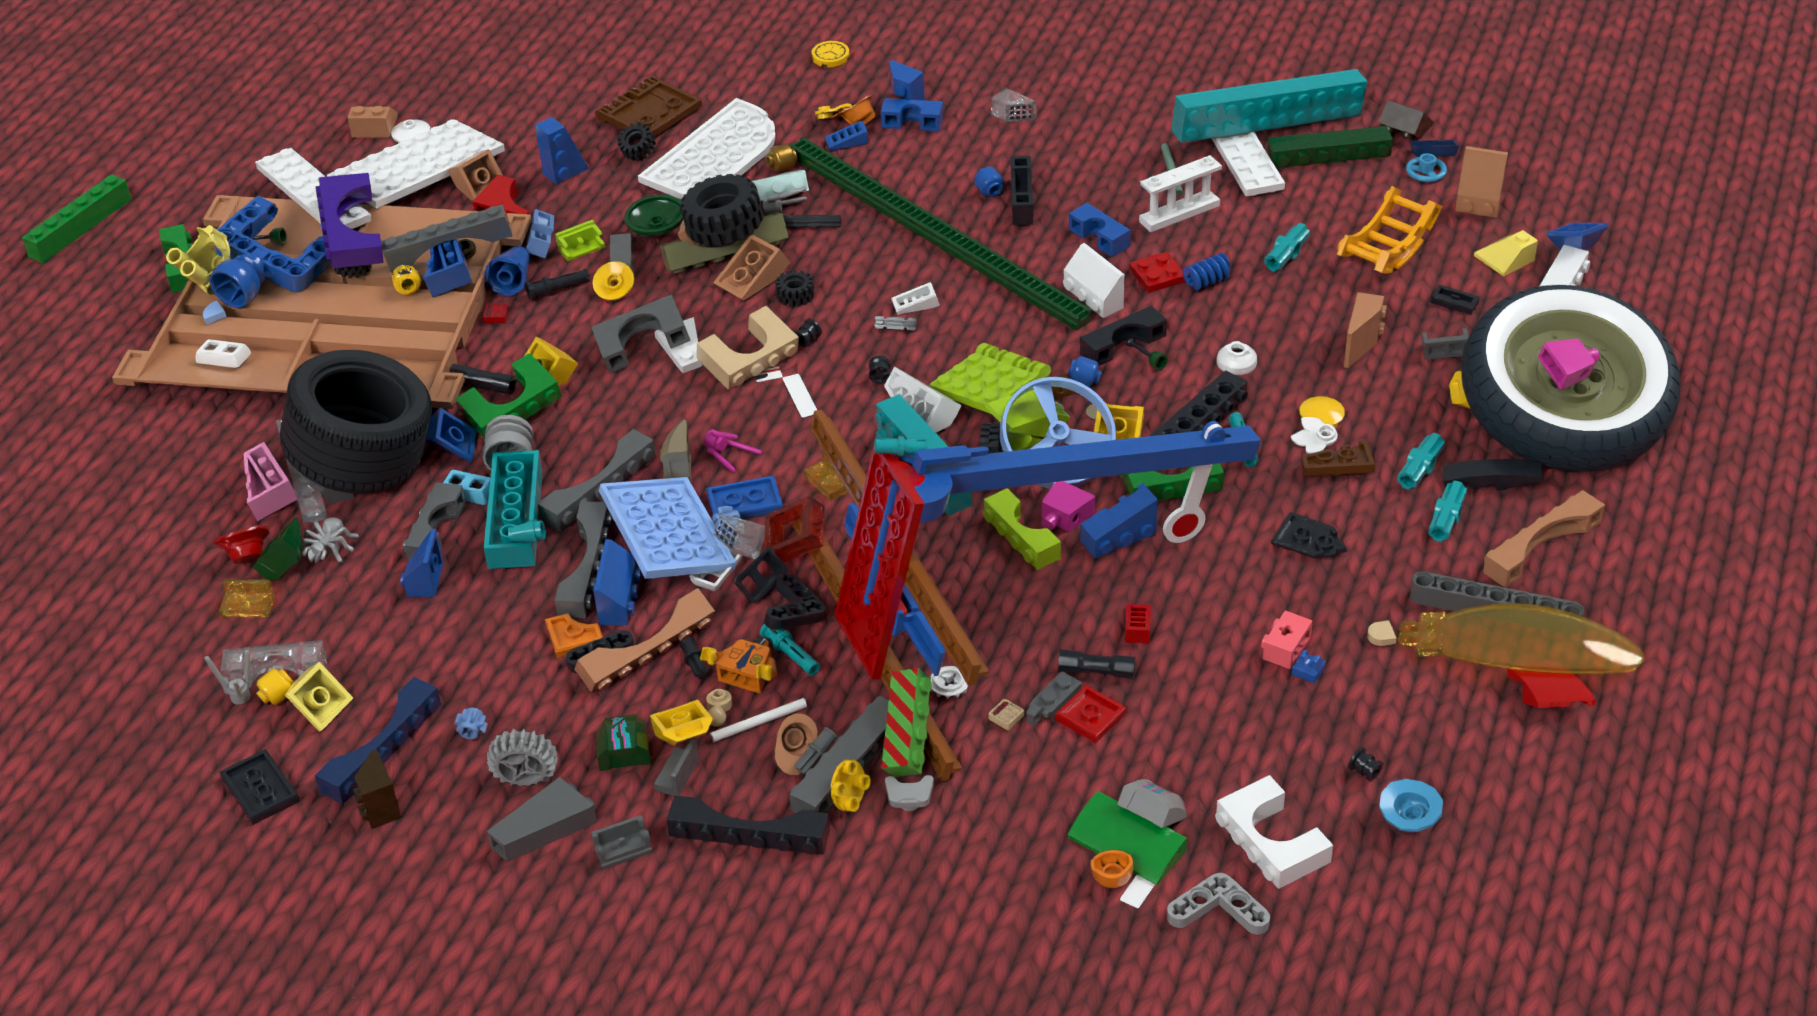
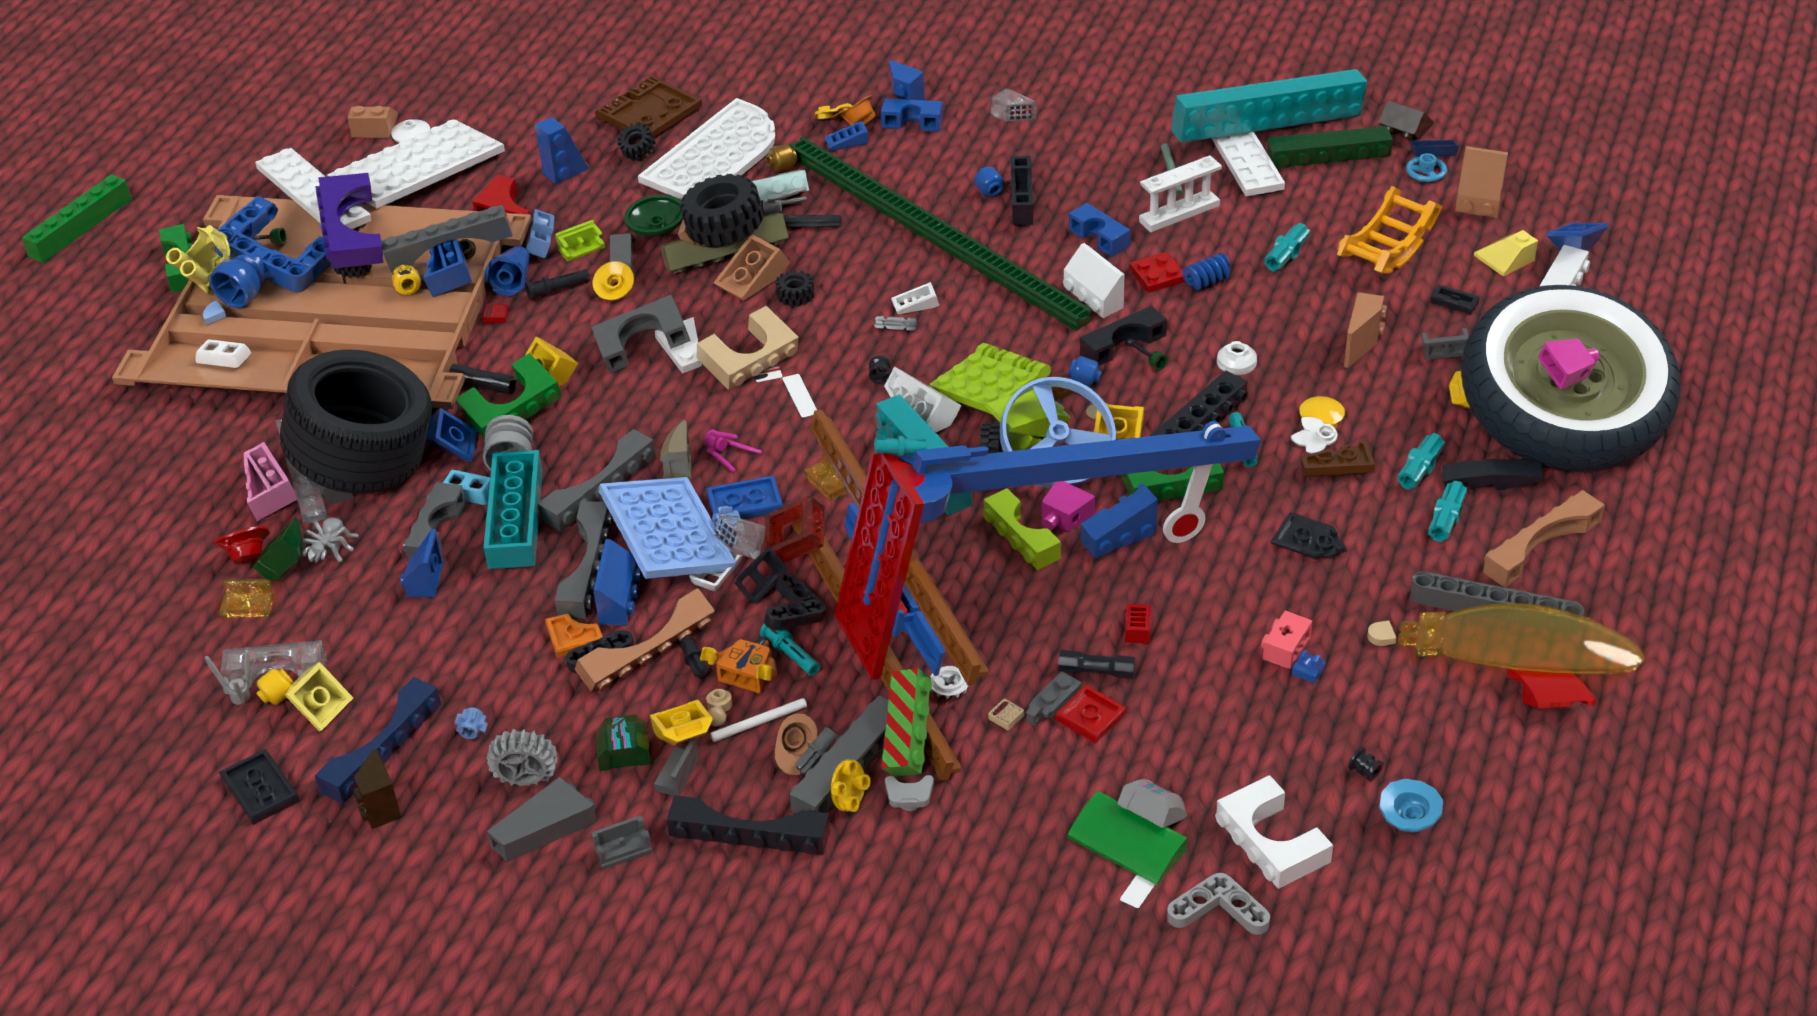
nougat slope [447,149,503,201] -> none
teal cone [508,519,546,543] -> none
black bush [794,318,822,347] -> none
yellow tile [812,41,850,68] -> none
orange helmet [1091,850,1133,888] -> none

